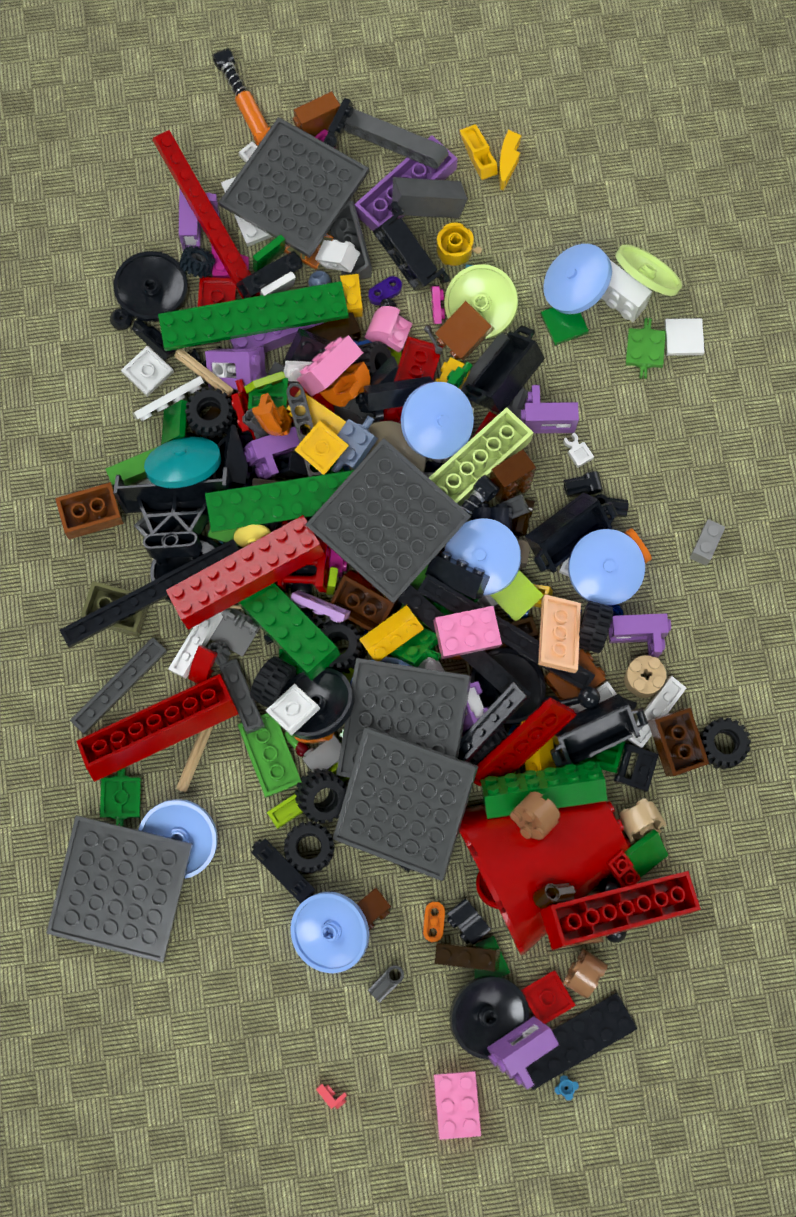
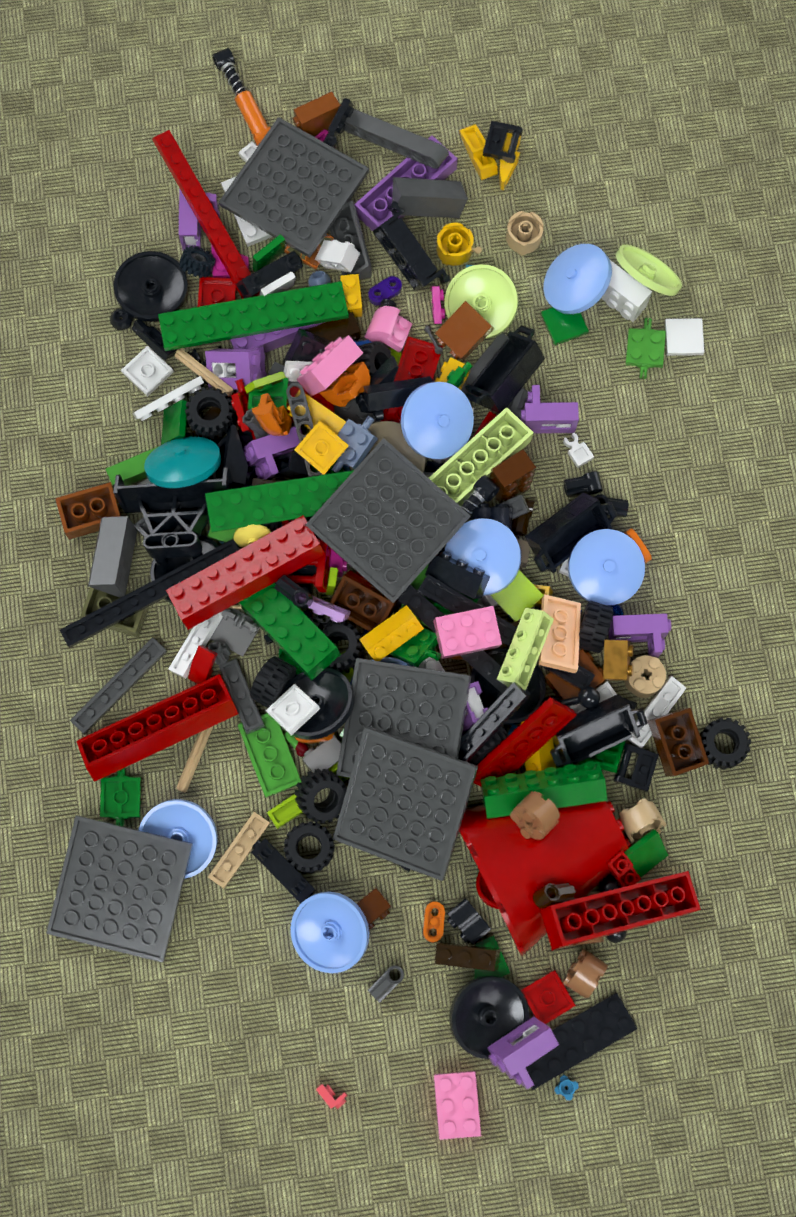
light grey brick [689,519,725,566] -> none
none -> slope [88,516,138,598]
none -> tan plate [208,812,271,889]
none -> black piece [274,575,313,608]
none -> black plate [483,121,523,163]
none -> yellowish green brick [497,608,554,691]
none -> tan brick [506,211,544,255]
none -> pearl gold slope [603,640,634,681]

